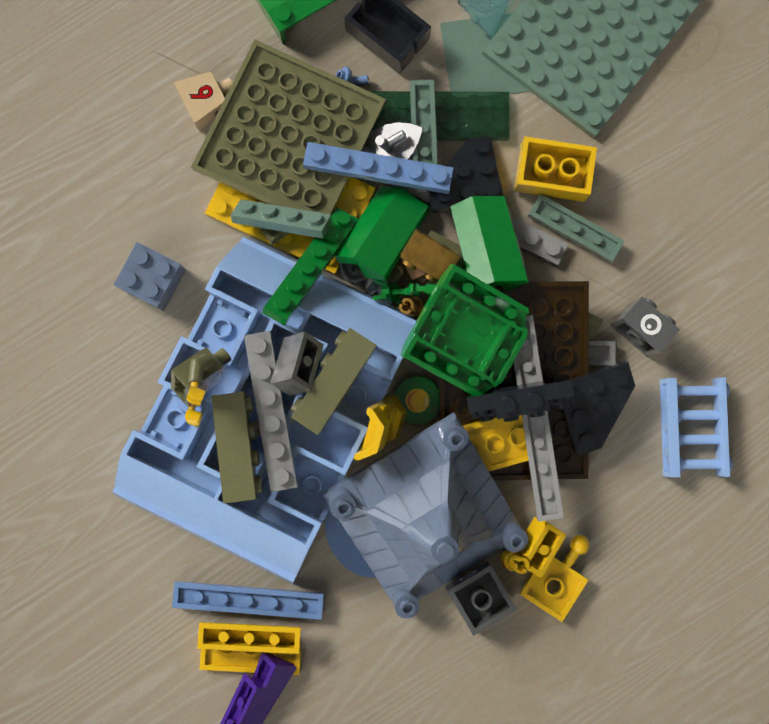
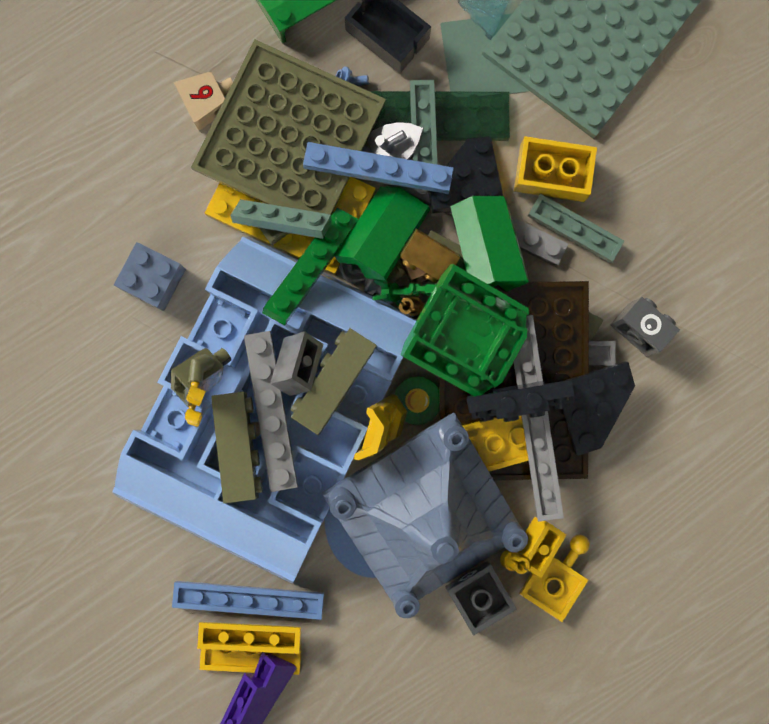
light blue fence [660,377,733,477] -> none

